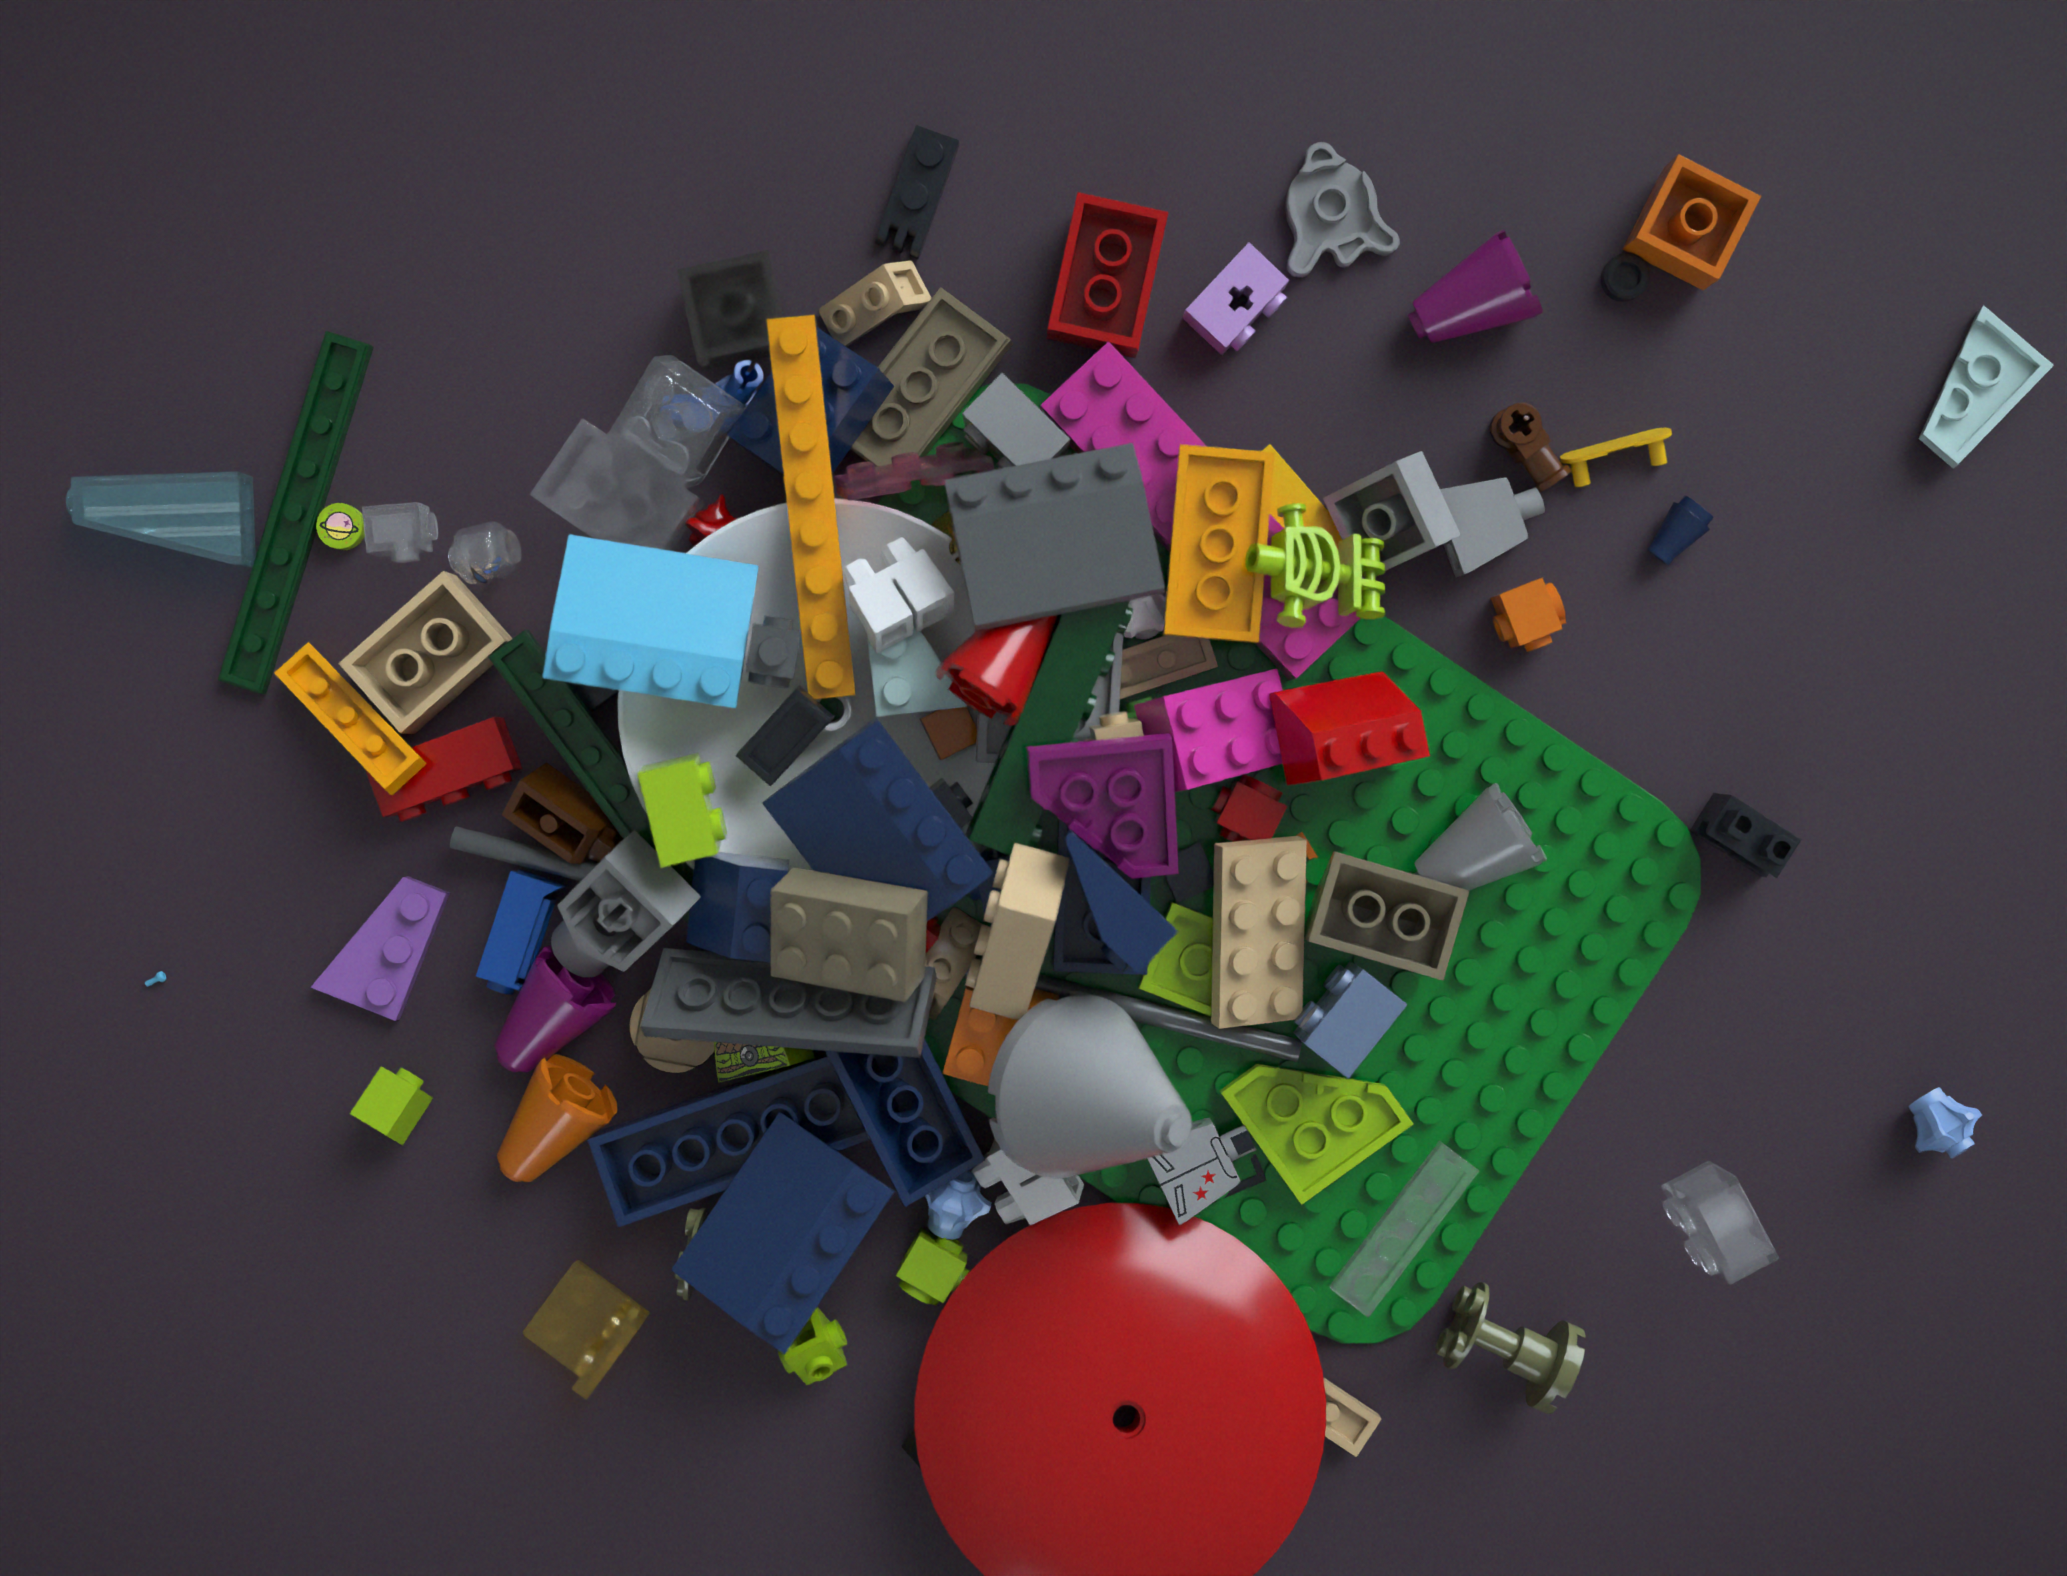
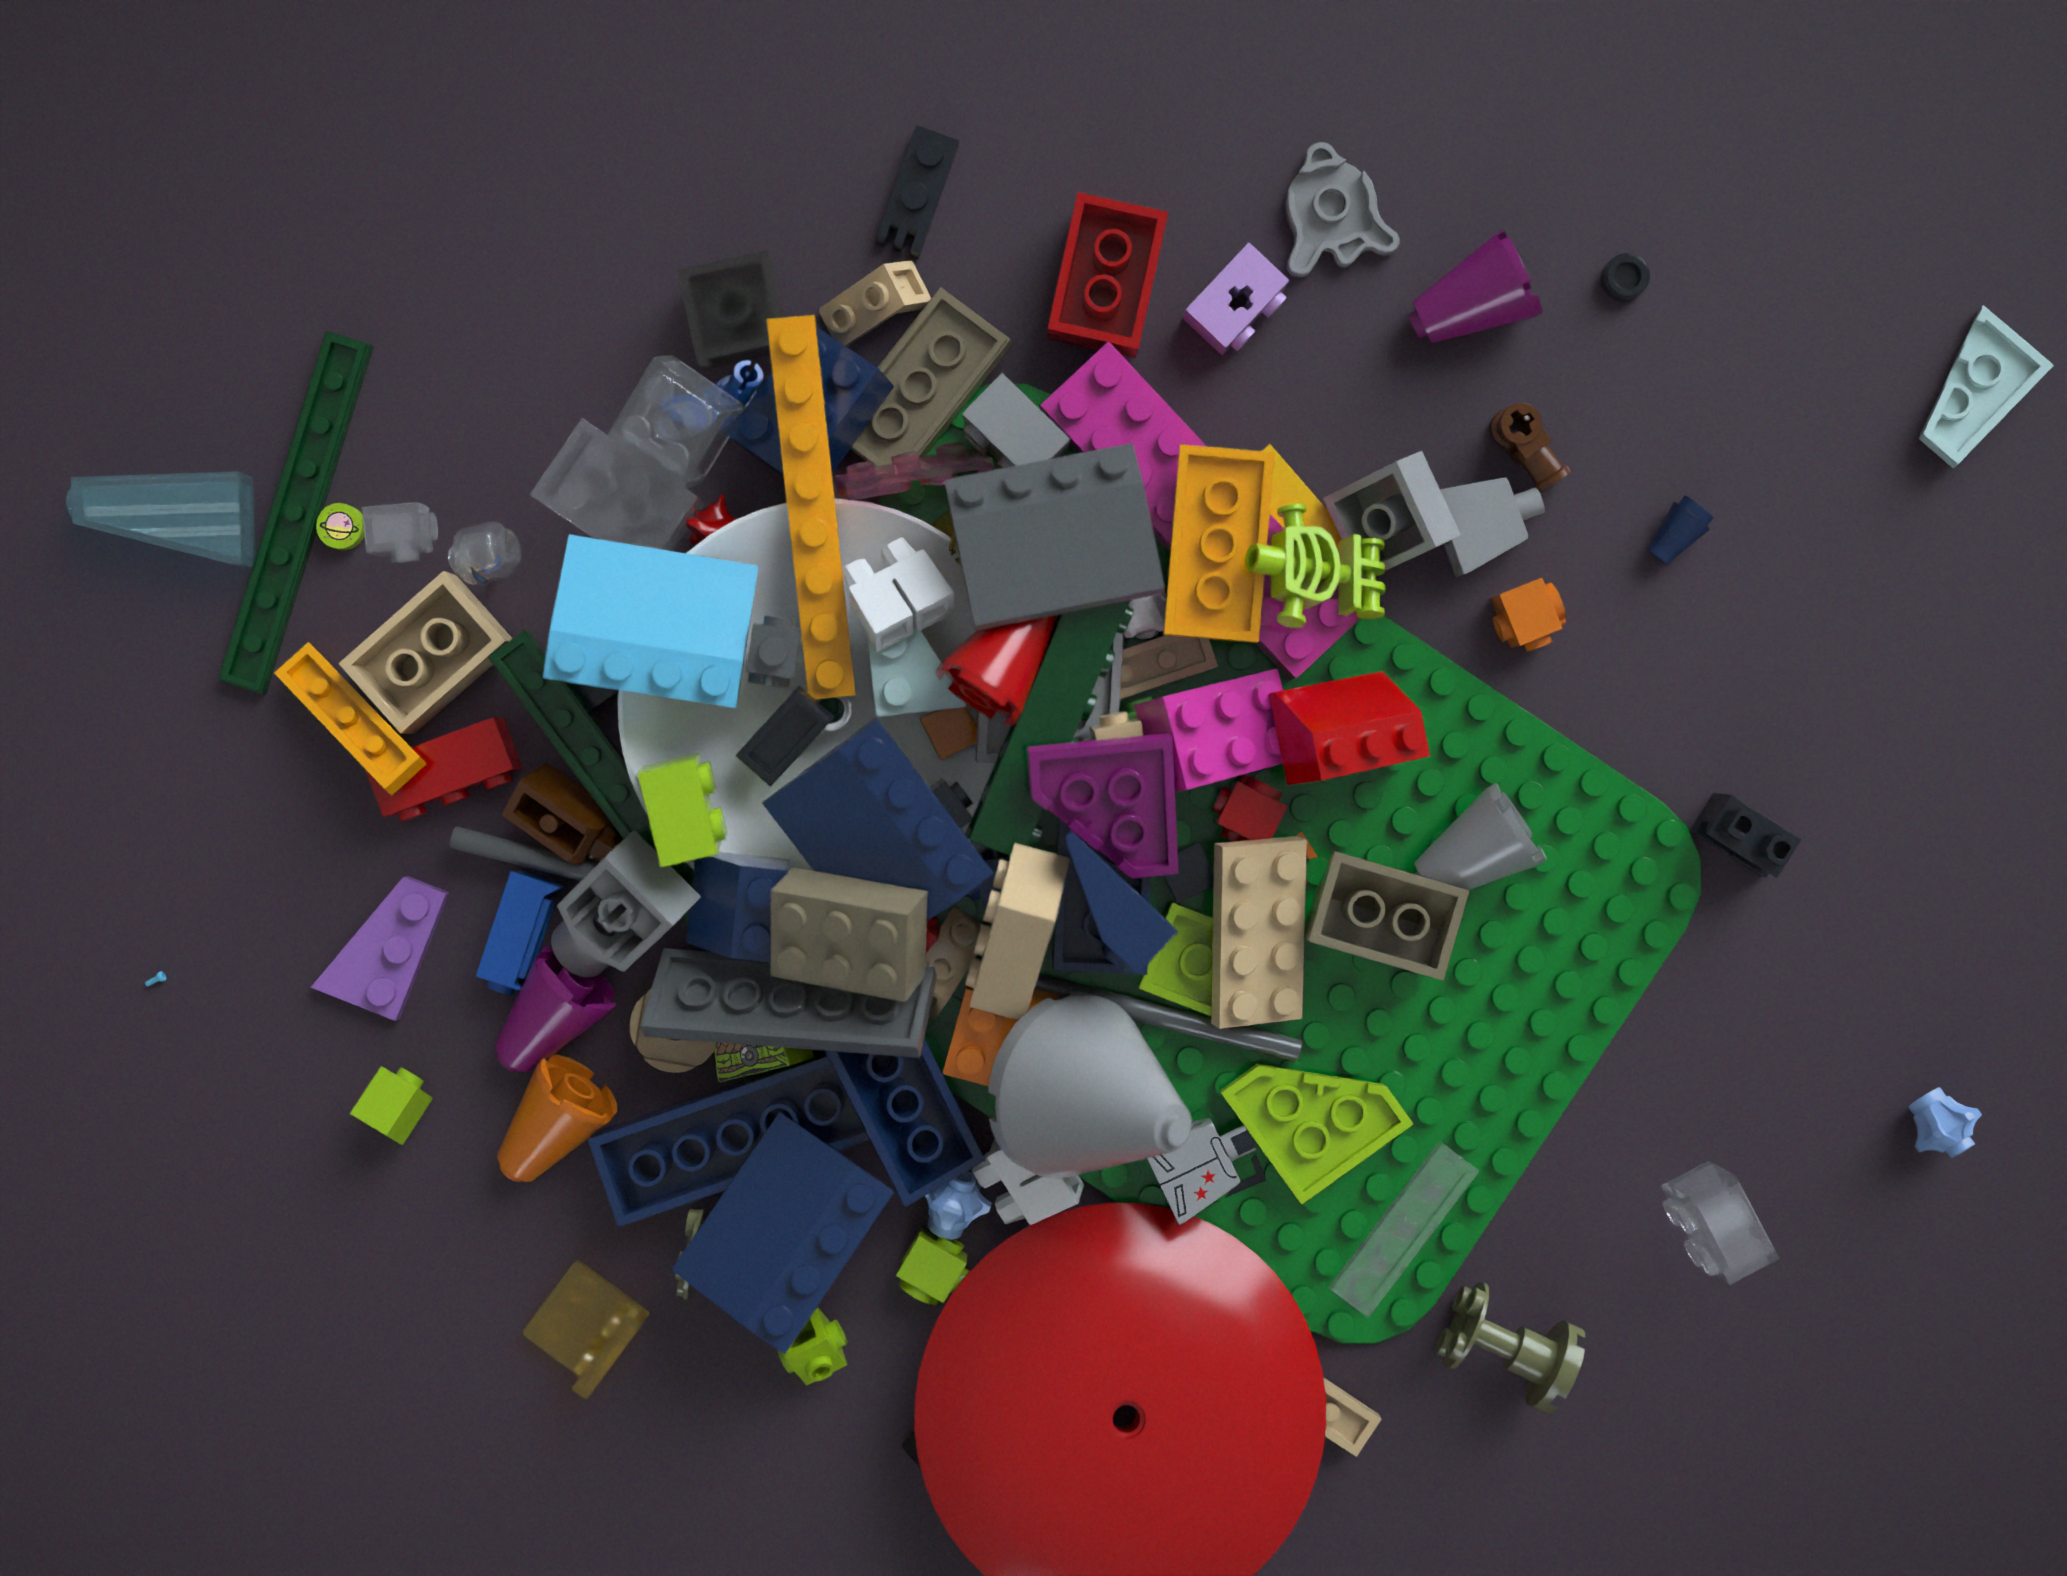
sand blue brick [1293,962,1408,1079] -> none
yellow piece [1560,428,1672,487] -> none
orange brick [1622,154,1761,290] -> none

